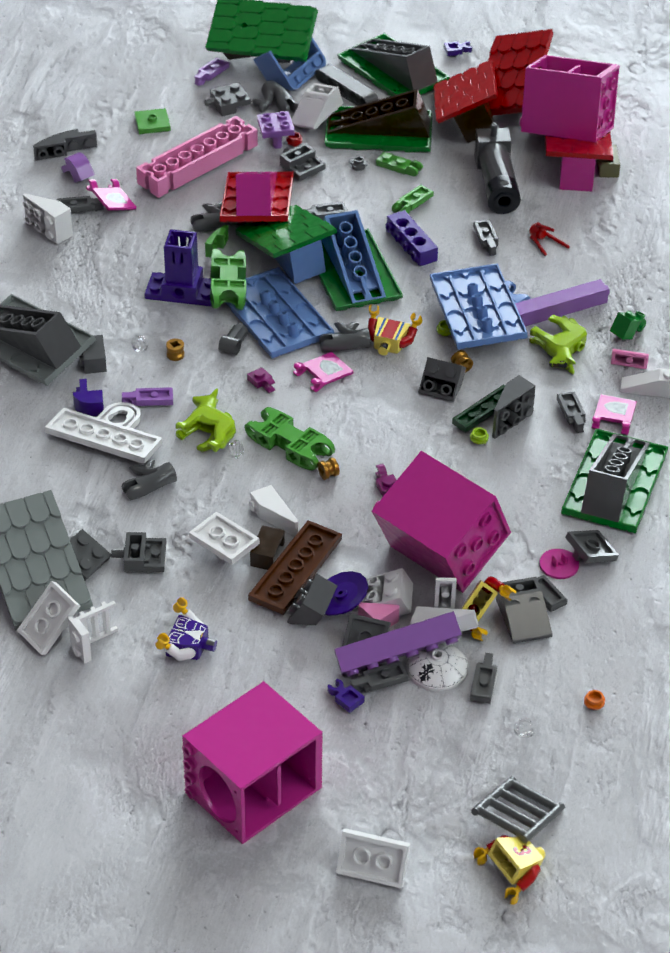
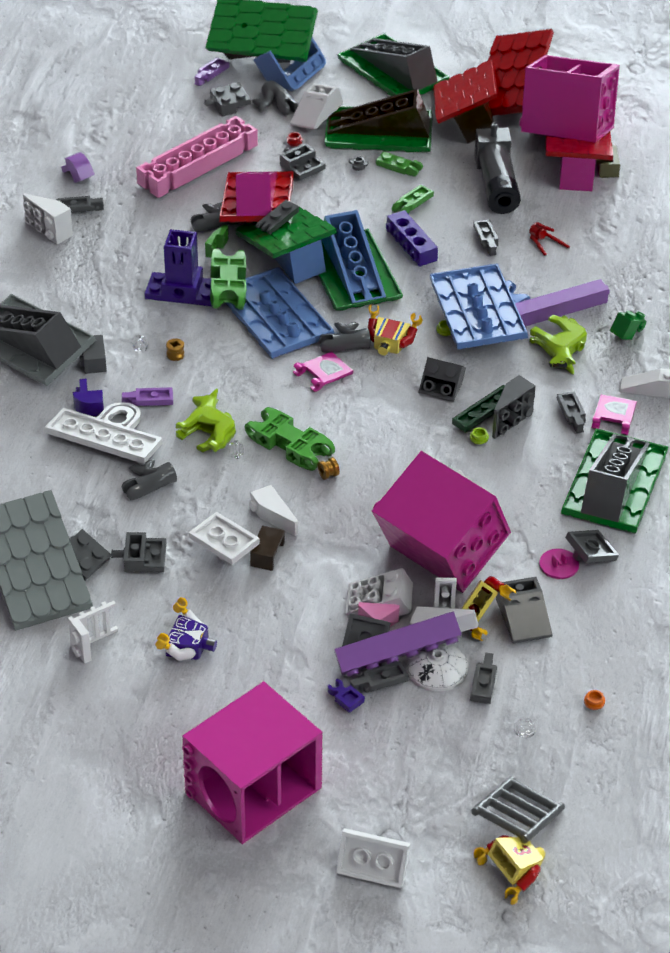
white plate [17,581,80,656] -> none
dark grey slope [33,129,97,161] -> none
flag [86,179,136,211] -> none
bright green plate [134,108,171,134] -> none
dark grey piece [218,323,248,355] -> none
magenta plate [247,367,275,393] -> none
reddish brown plate [248,520,342,615] -> none
medium lavender plate [257,111,295,149] -> none
dark grey slope [287,573,337,625] -> none
hinge [303,202,348,220] -> none
beam [315,64,378,106] -> none
dark purple piece [325,571,368,616] -> none
magenta plate [375,463,396,497] -> none
plate [444,41,472,56] -> none
pearl gold wheel [451,350,473,373] -> none
dark grey tile [537,575,568,612] -> none
bright pink slope [611,349,649,369] -> none
none -> dark grey hinge [256,200,299,235]

